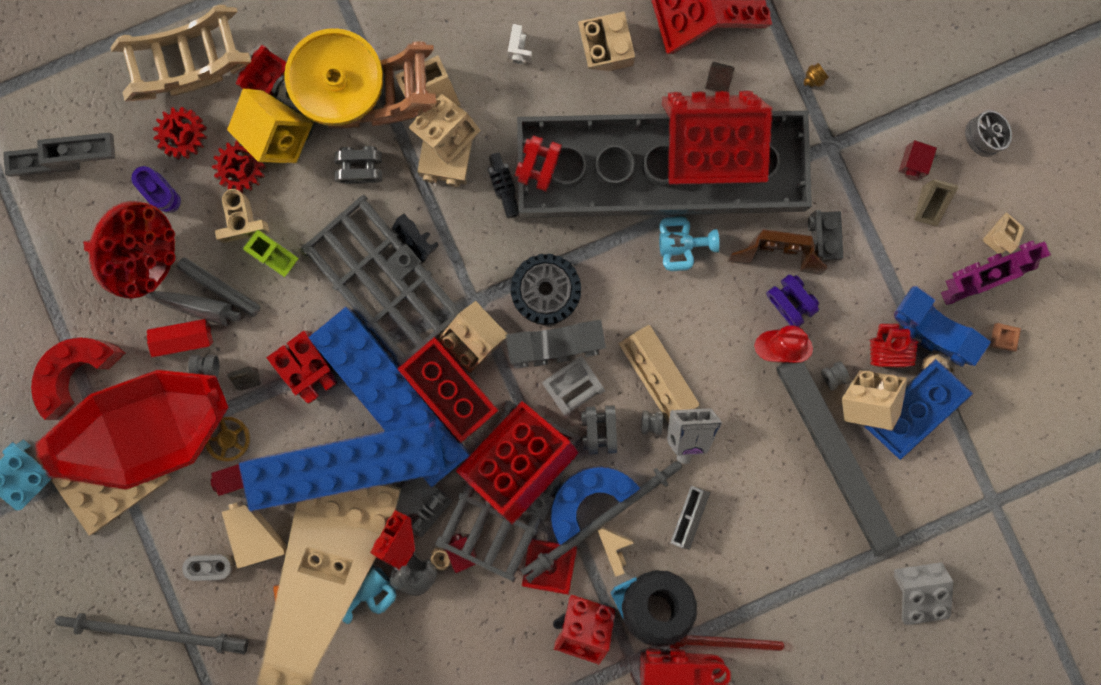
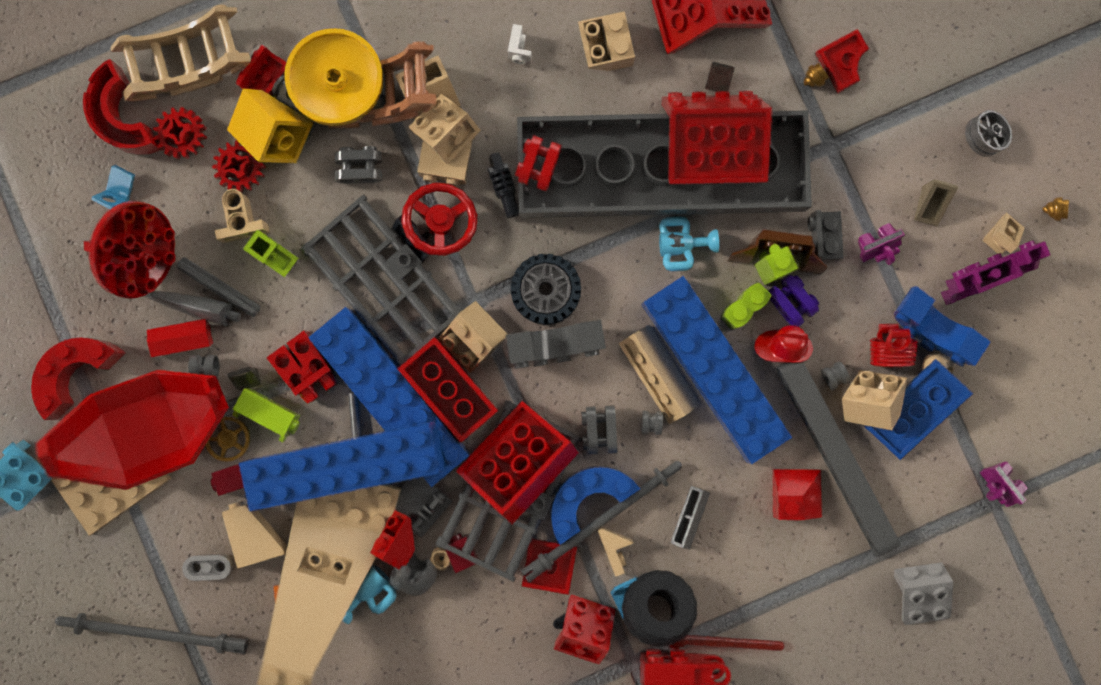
dark grey bracket [3,132,115,177] -> none
dark purple brick [131,166,181,213] -> none
light grey plate [542,355,605,418] -> none
light grey torso [667,408,722,464] -> none
dark red brick [898,140,937,180] -> none
nougat tile [990,323,1021,352] -> none
none -> red brick [83,59,160,155]
none -> dark azure bracket [91,165,135,209]
none -> lime brick [232,388,301,443]
none -> flat silver bar [348,393,361,438]
none -> red piece [401,182,478,256]
none -> blue brick [641,275,792,464]
none -> lime brick [720,283,771,330]
none -> lime brick [754,244,798,285]
none -> red slope [773,469,822,520]
none -> red tile [815,29,869,93]
none -> magenta hips [858,223,905,265]
none -> magenta hips [980,461,1028,507]
none -> pearl gold plate [1042,197,1069,221]

